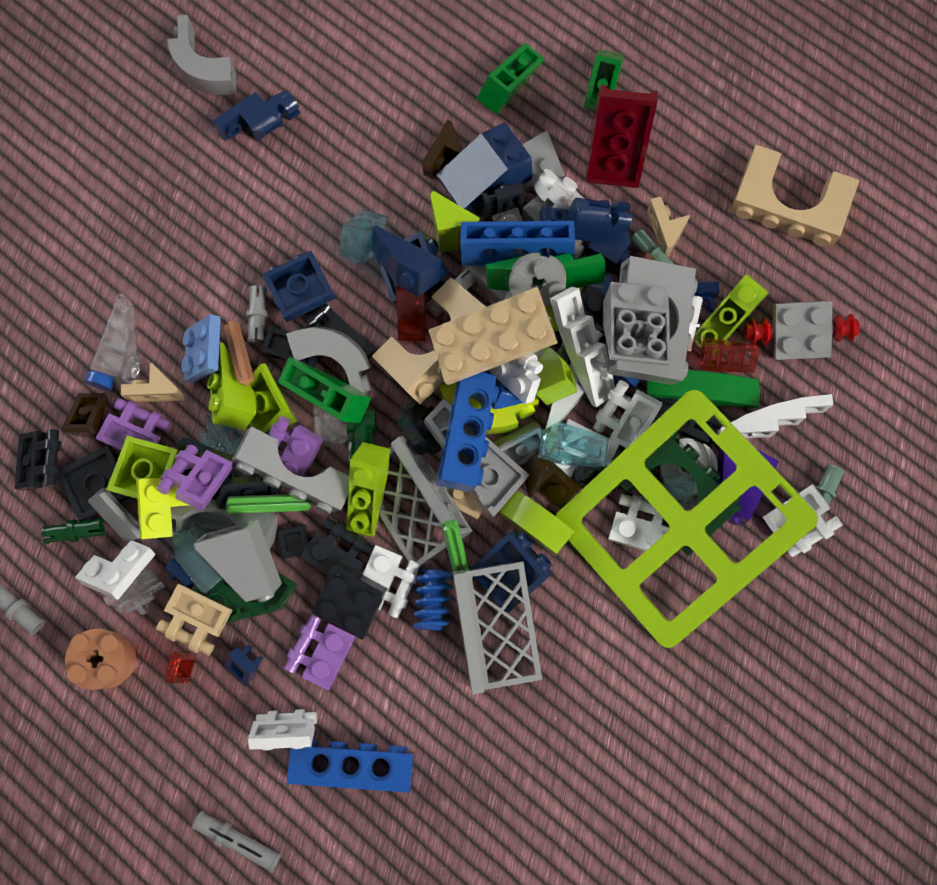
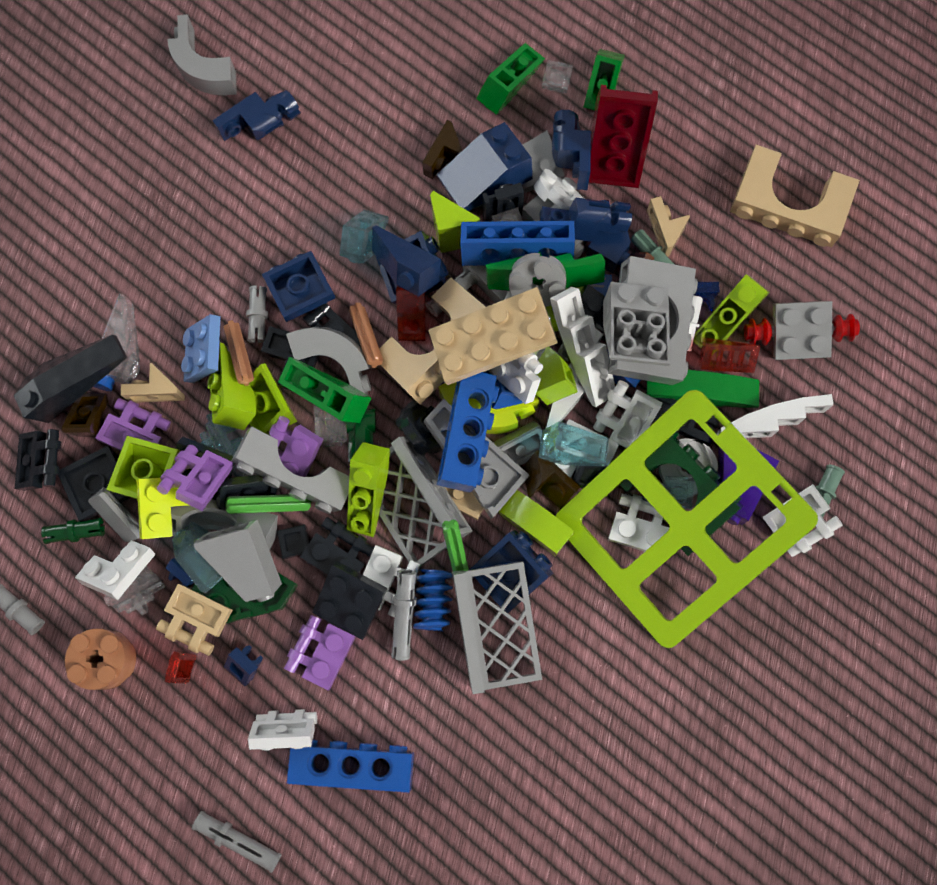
none -> black wedge [14,334,127,423]
none -> nougat axle [349,302,383,368]
none -> light grey pin [391,569,417,660]
none -> clear plate [542,60,573,93]
none -> dark blue plate [552,110,591,190]

